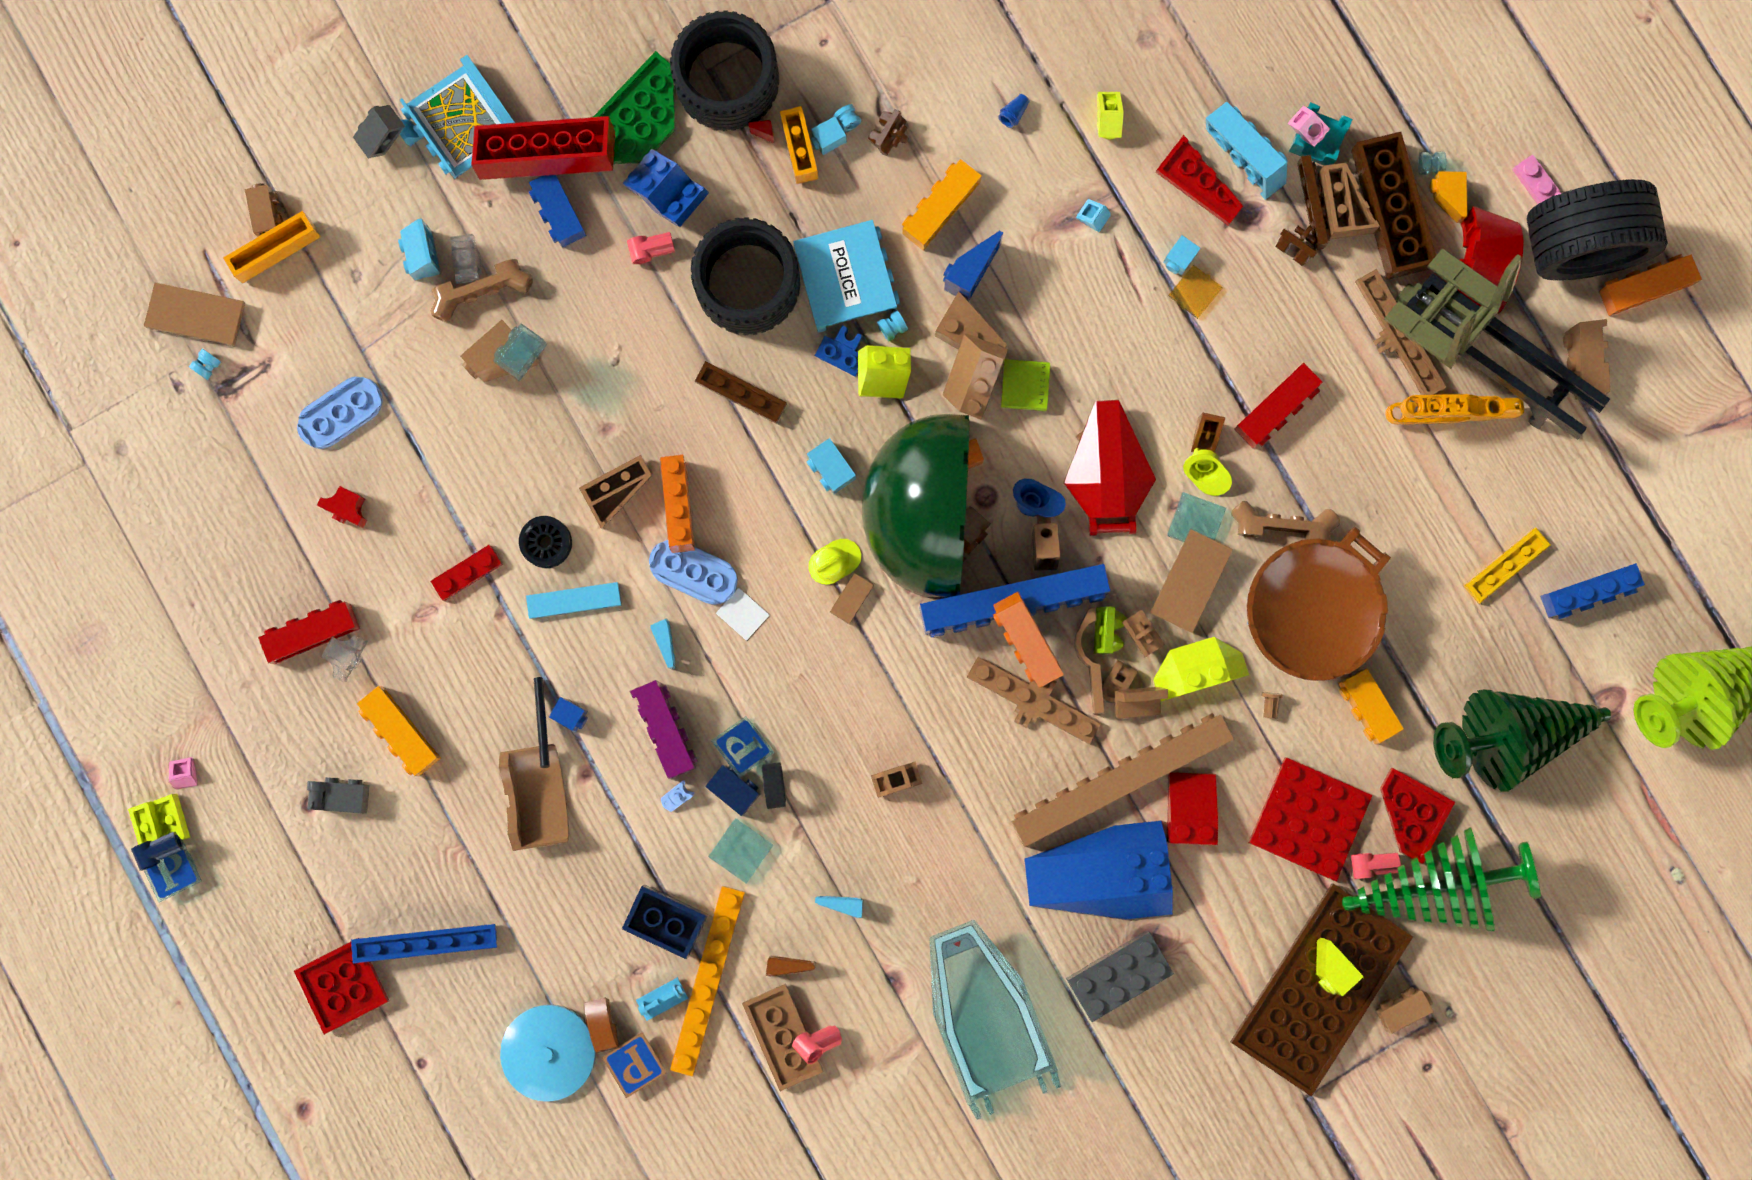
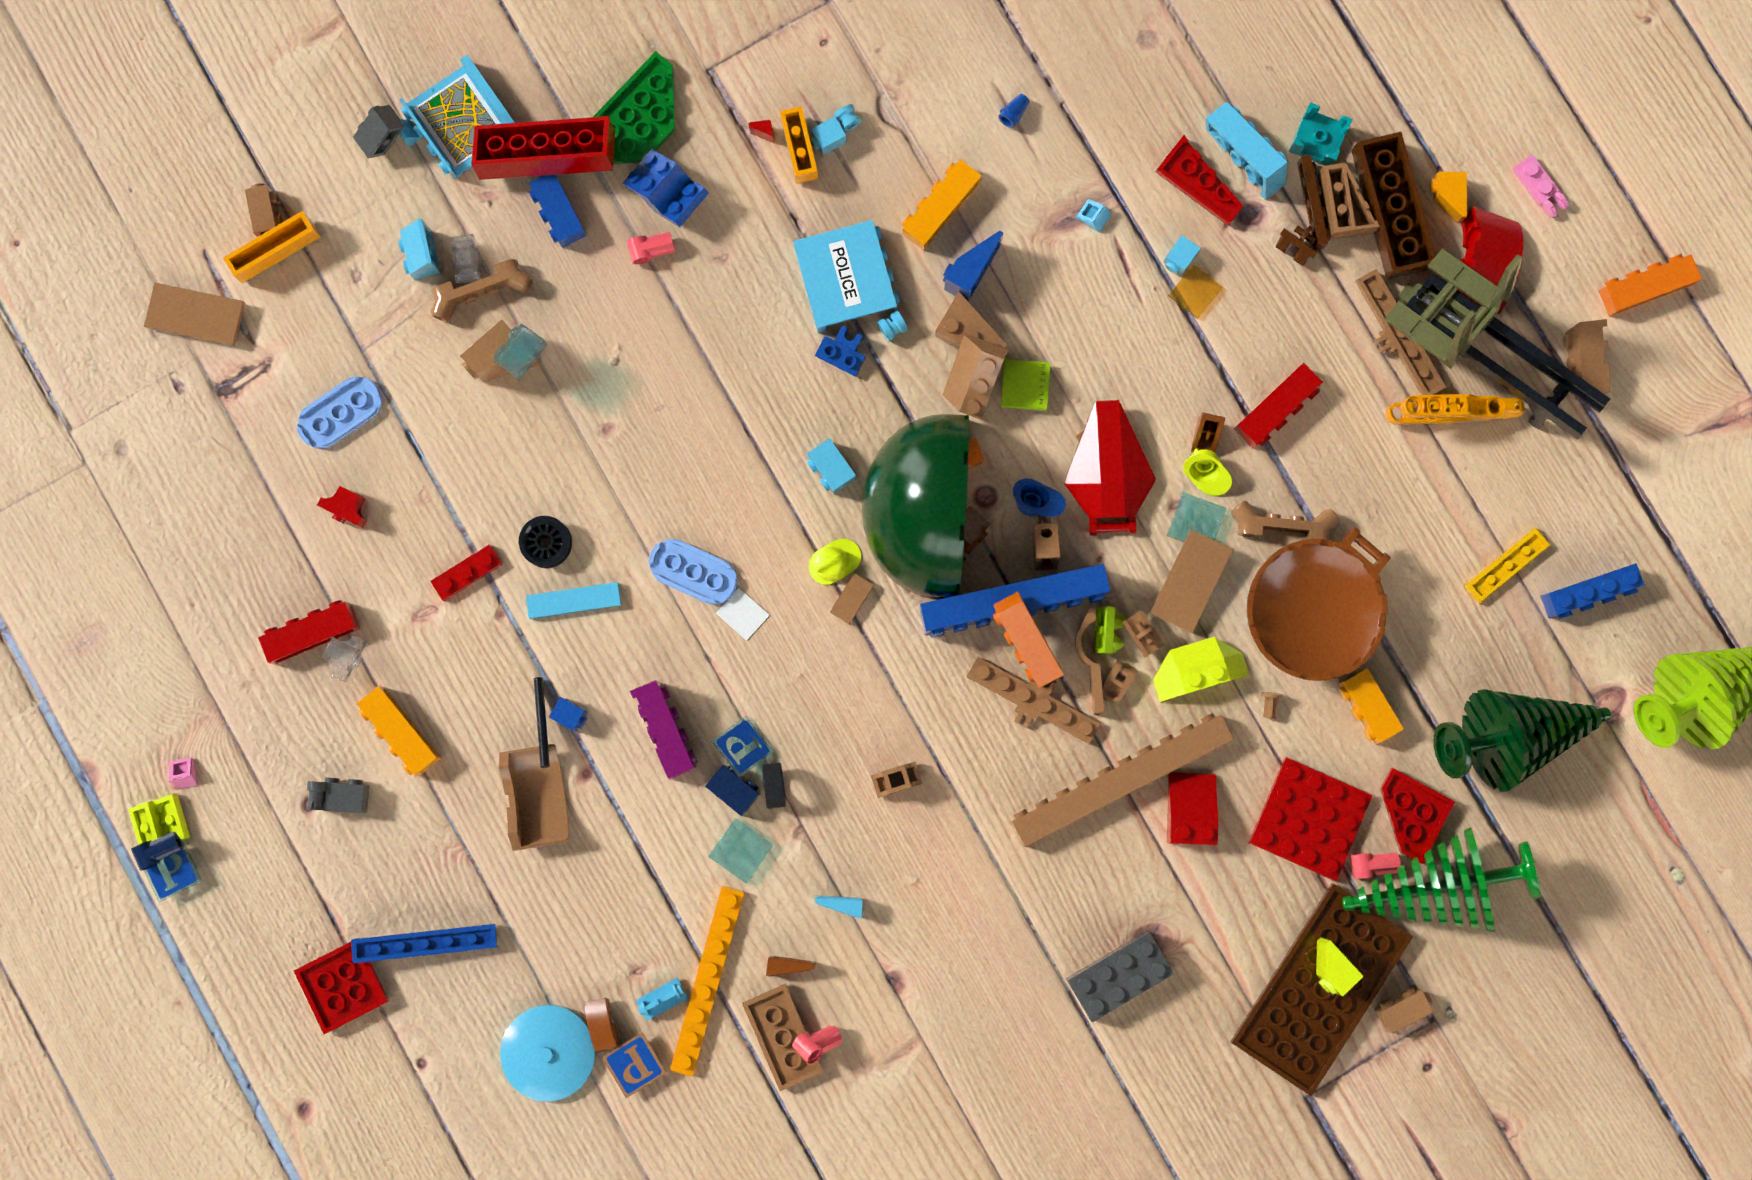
medium azure wheel [189,348,221,380] -> none
medium nougat wedge [579,455,652,529] -> none
dark blue brick [622,885,708,959] -> none
medium azure slope [650,619,676,669] -> none
orange brick [660,454,695,553] -> none
light blue piece [661,780,695,812] -> none
black tyre [670,10,779,131] -> none
black tyre [691,217,800,335] -> none
reddish brown plate [695,361,787,424] -> none
neon yellow slope [858,345,911,399] -> none
reddish brown hips [868,109,909,156] -> none
clear light blue windscreen [929,920,1061,1120] -> none
blue wedge [1024,821,1173,919] -> none
neon yellow slope [1097,92,1124,140] -> none
medium nougat panel [1115,687,1168,719] -> none
bright pink brick [1288,106,1330,147] -> none
clear light blue wheel [1418,151,1446,175] -> none
black tyre [1526,179,1668,281] -> none

